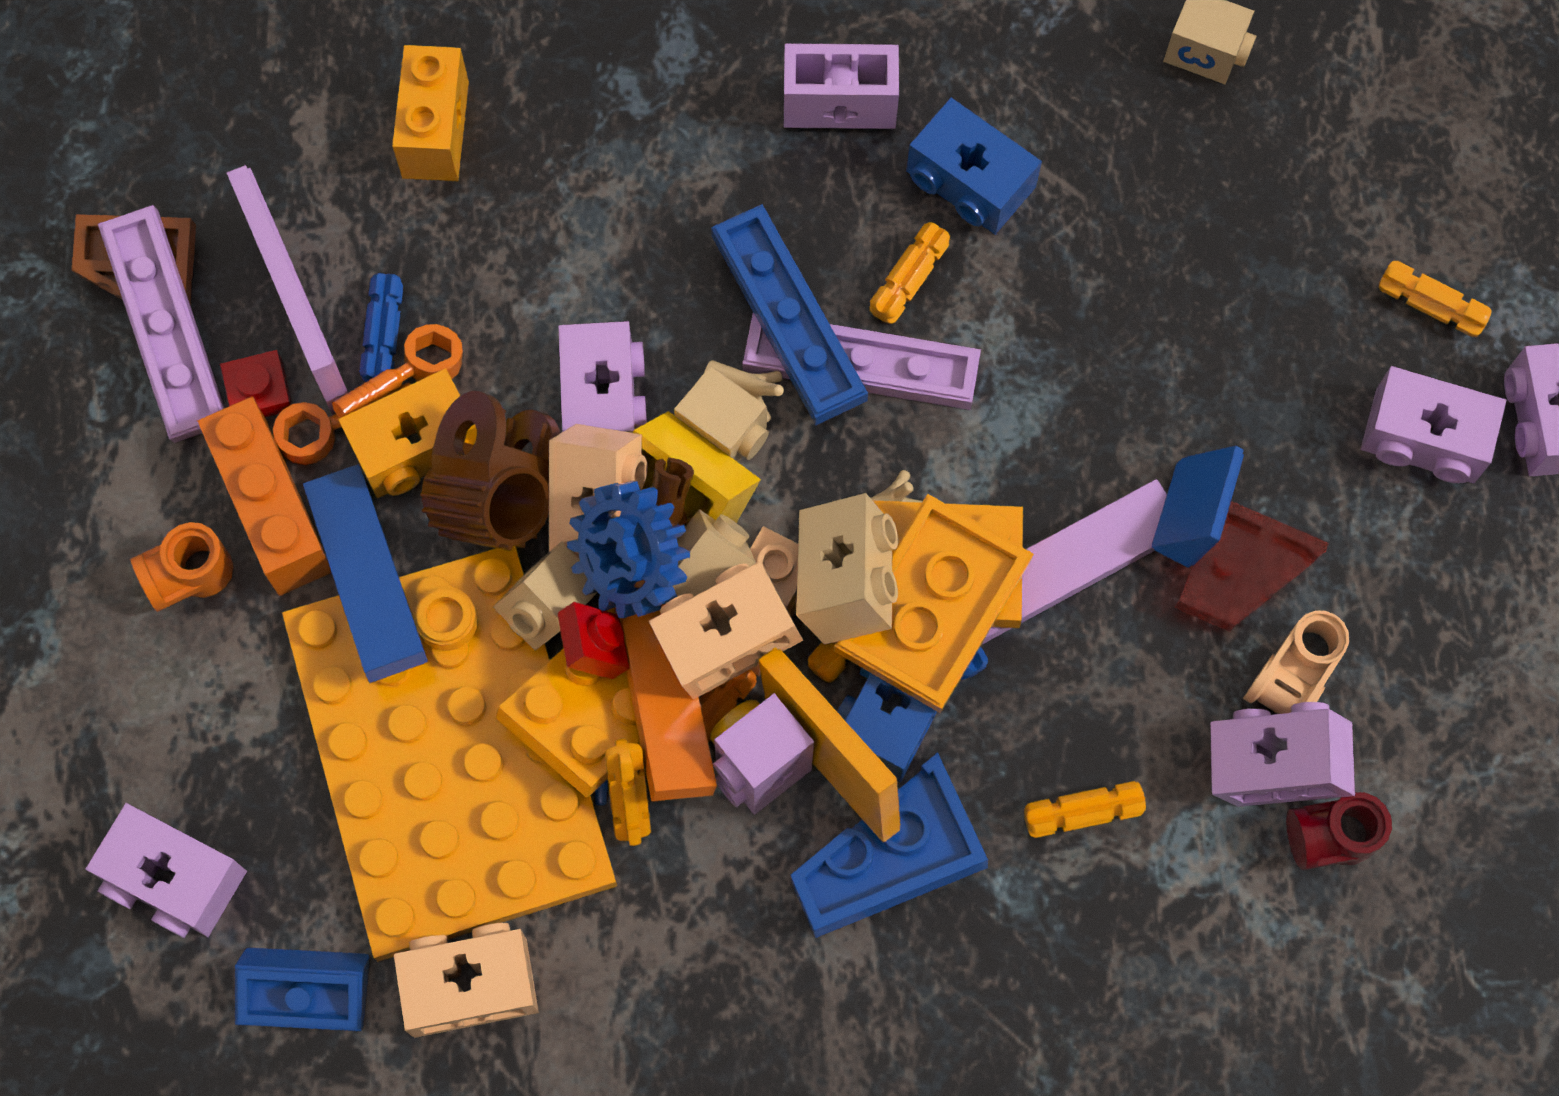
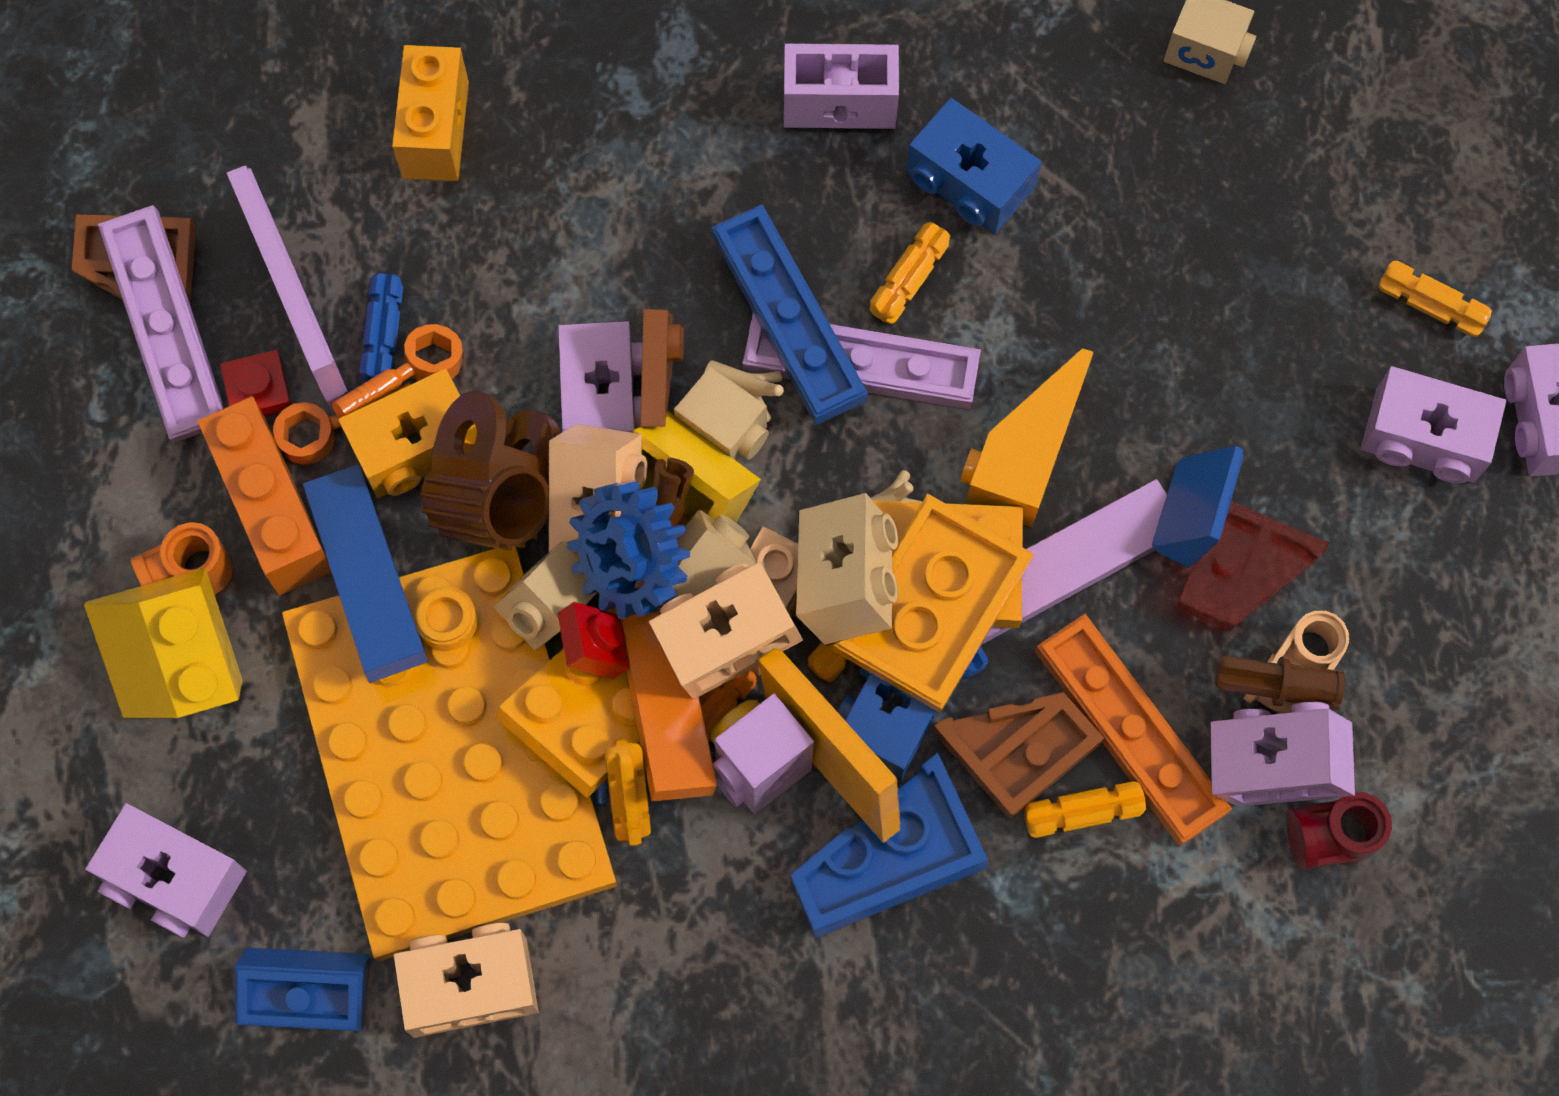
none -> yellow slope [84,568,243,718]
none -> dark orange wing [641,309,684,427]
none -> dark orange wing [932,692,1104,820]
none -> light orange slope [960,348,1093,528]
none -> orange tile [1034,614,1232,847]
none -> reddish brown axle [1215,656,1345,710]

